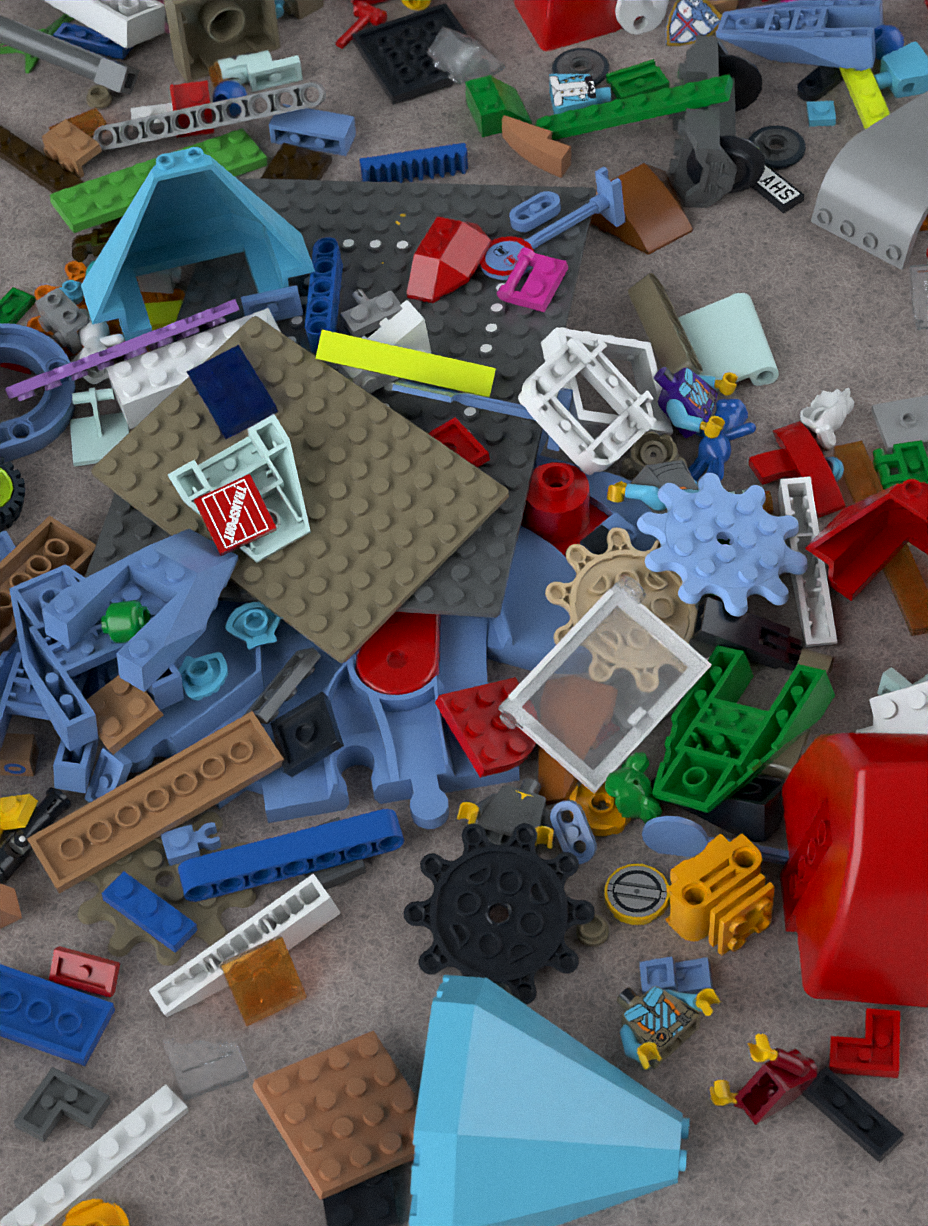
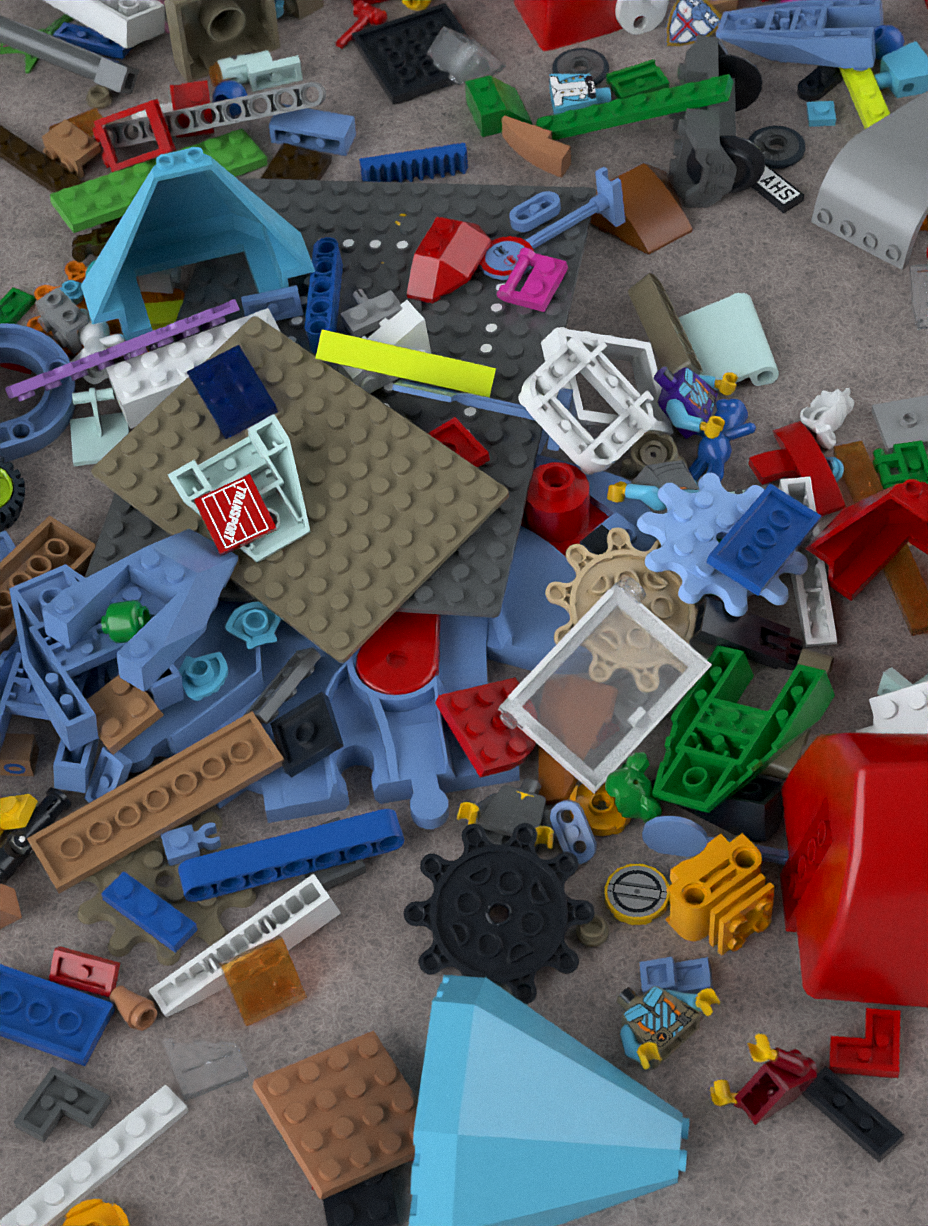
none -> red window [92,99,176,172]
none -> nougat cone [109,985,157,1030]
none -> blue plate [706,484,821,596]

